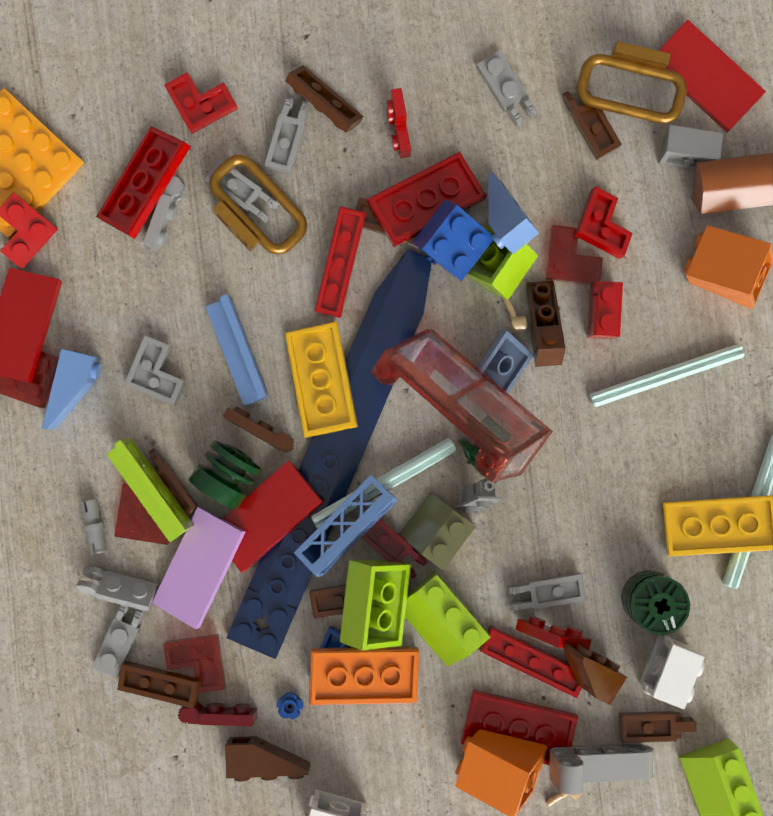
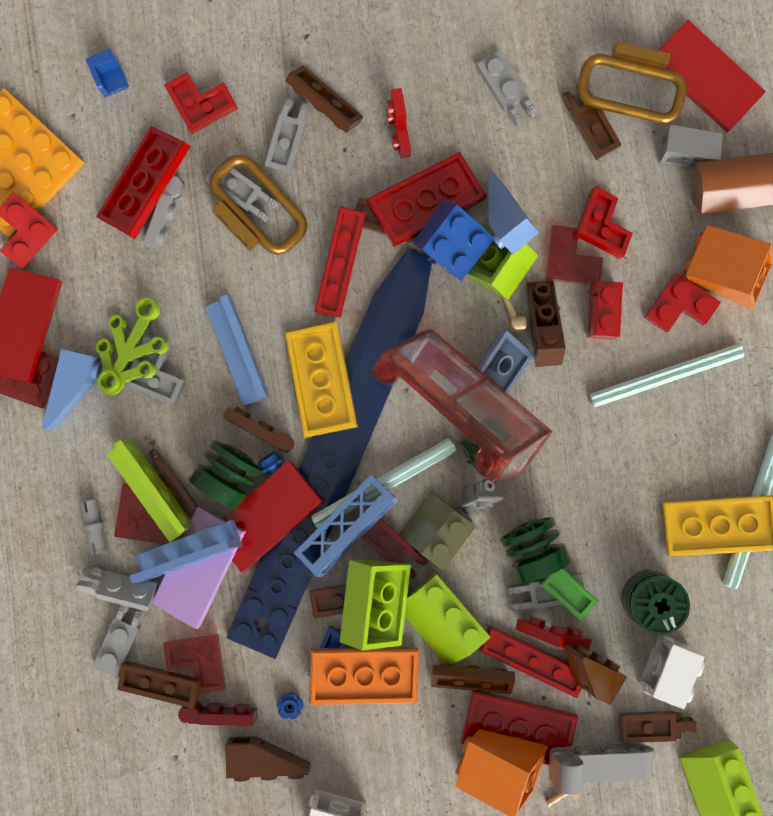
none -> blue panel [86,49,129,97]
none -> lime plant [96,297,169,395]
none -> medium blue fence [130,520,242,583]
none -> blue plate [258,451,284,475]
none -> reddish brown plate [431,663,515,694]
none -> dark green wheel [500,517,572,583]
none -> bright green tile [539,569,598,621]
none -> red plate [644,272,721,332]

